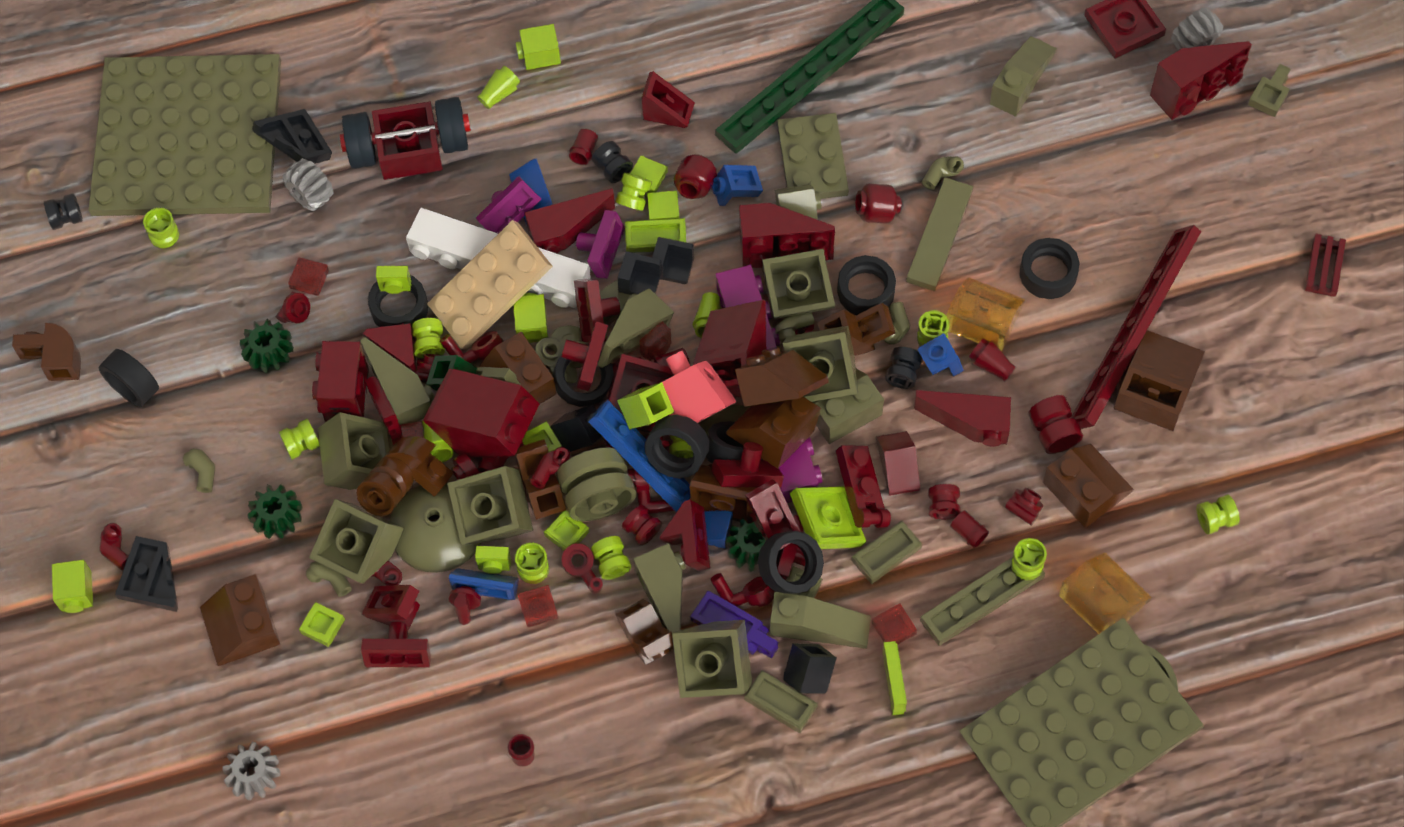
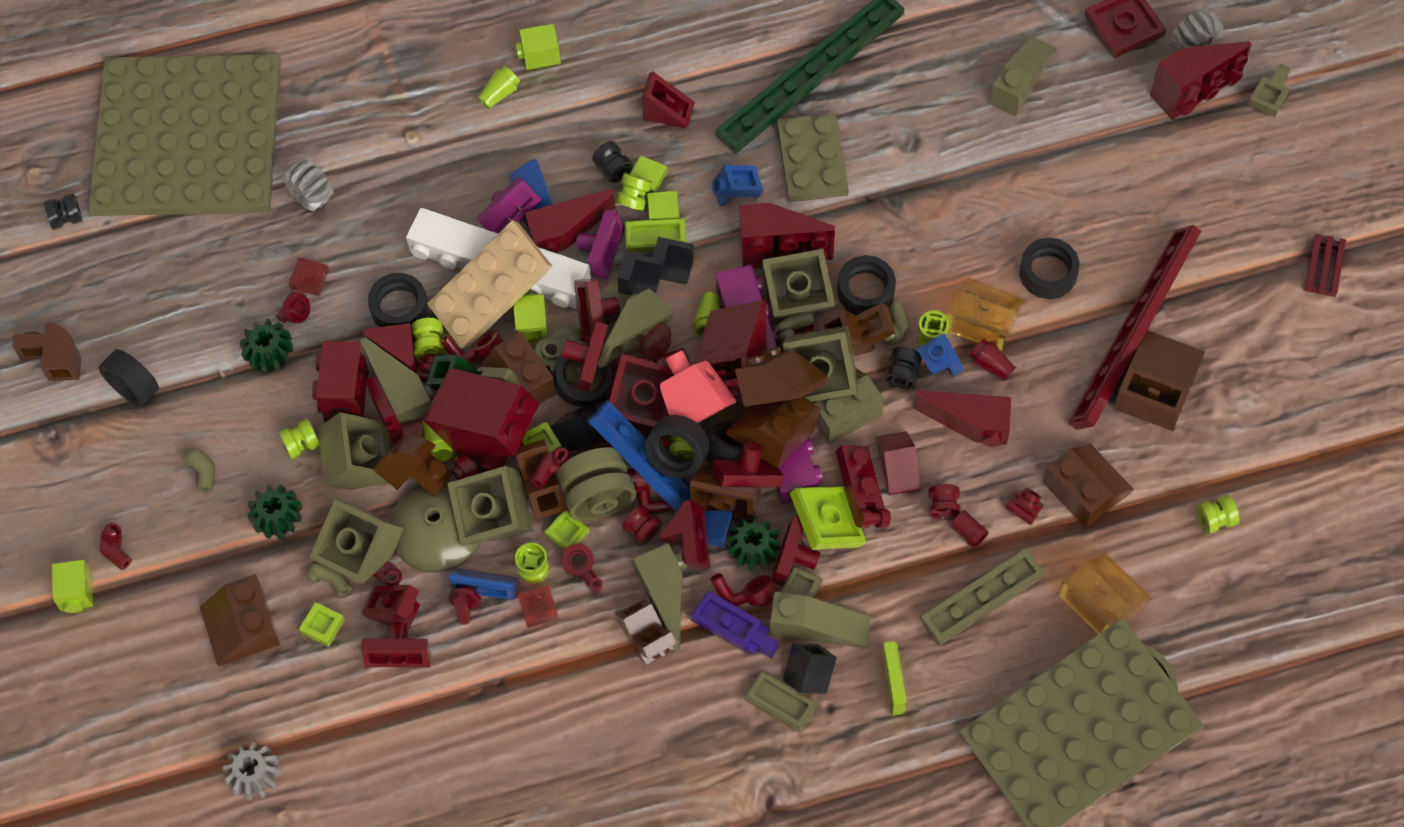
black wing [115,536,178,612] -> none
lime wheel [143,208,179,248] -> none
black wing [252,109,332,164] -> none
brick [340,97,471,180] -> none
reddish brown wheel [356,457,414,516] -> none
lime plate [376,266,411,294] -> none
lime plate [475,546,511,574] -> none
dark red piece [508,734,535,767] -> none
dark red piece [569,129,598,165] -> none
lime wheel [591,536,632,580] -> none
lime brick [617,383,674,430] -> none
olive slope [672,620,752,698] -> none
dark red head [673,154,717,199] -> none
dark red slope [745,479,800,549] -> none
black tyre [758,531,824,594] -> none
olive brick [774,184,822,219] -> none
olive tile [851,521,922,584] -> none
dark red head [855,183,902,224] -> none
clear red plate [872,604,917,645] -> none
olive tile [906,177,973,291] -> none
olive arm [922,156,964,190] -> none
lime wheel [1011,538,1047,580] -> none
dark red wheel [1028,395,1083,454] -> none

